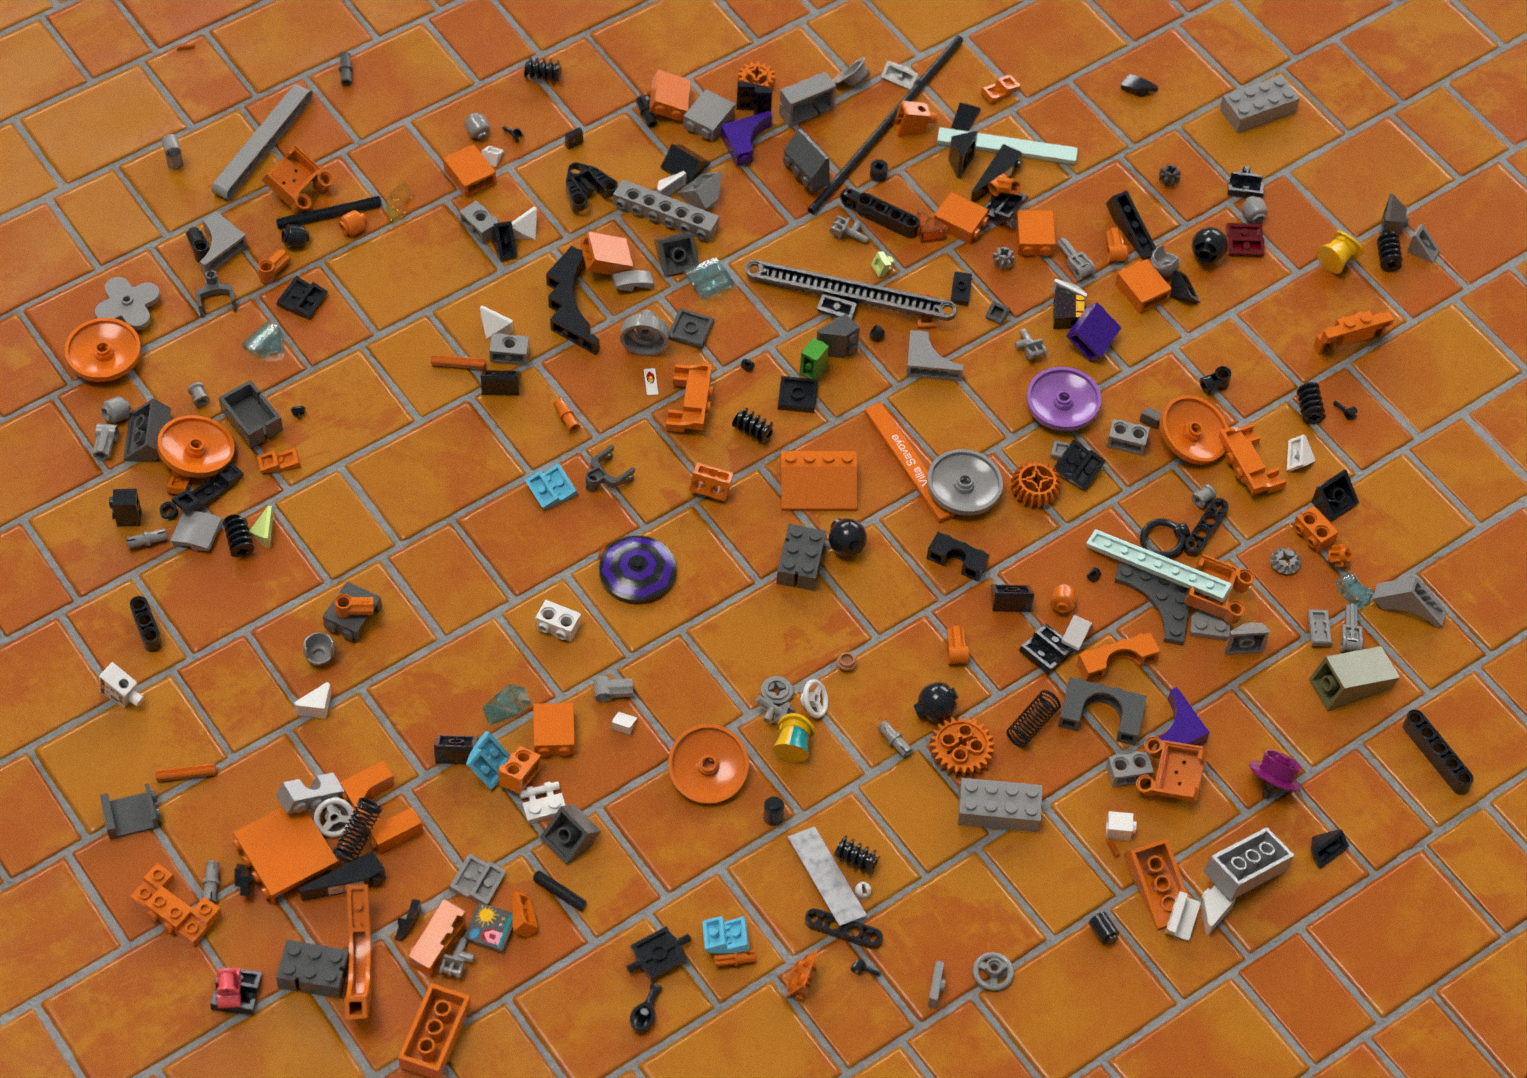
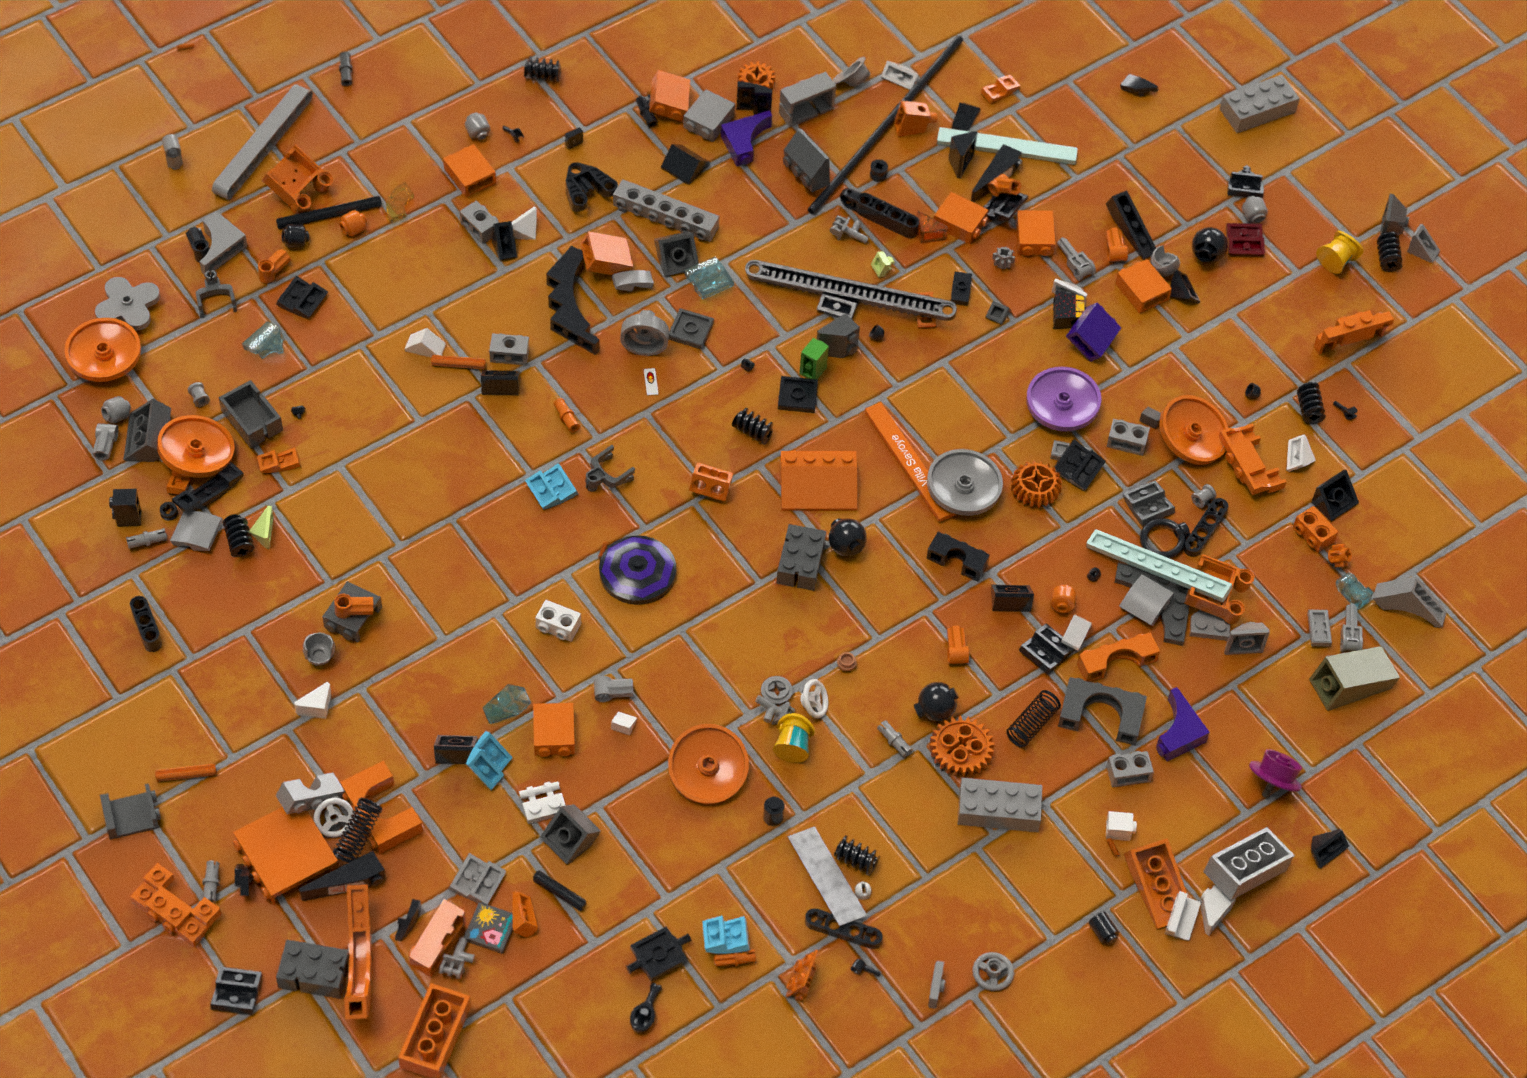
white torso [99,662,144,707] -> none
coral piece [217,968,241,1008] -> none
white slope [480,305,514,339] -> none
white slope [481,146,504,167] -> none
orange brick [498,746,541,794] -> none
white slope [657,171,686,196] -> none
orange bracket [666,363,713,433] -> none
light grey slope [677,171,722,210] -> none
light grey arch [906,330,963,381] -> none
light grey arm [1015,329,1047,360] -> none
orange piece [1136,736,1207,802] -> none
dark grey gear [1159,164,1181,186] -> none
black piece [1199,366,1232,393] -> none
light grey gear [1270,547,1301,574] -> none
black beam [1403,709,1474,795] -> none
none -> white slope [405,328,446,357]
none -> light grey slope [1120,575,1175,626]
none -> dark grey slope [1123,480,1175,526]
none -> black hinge [1245,383,1261,399]

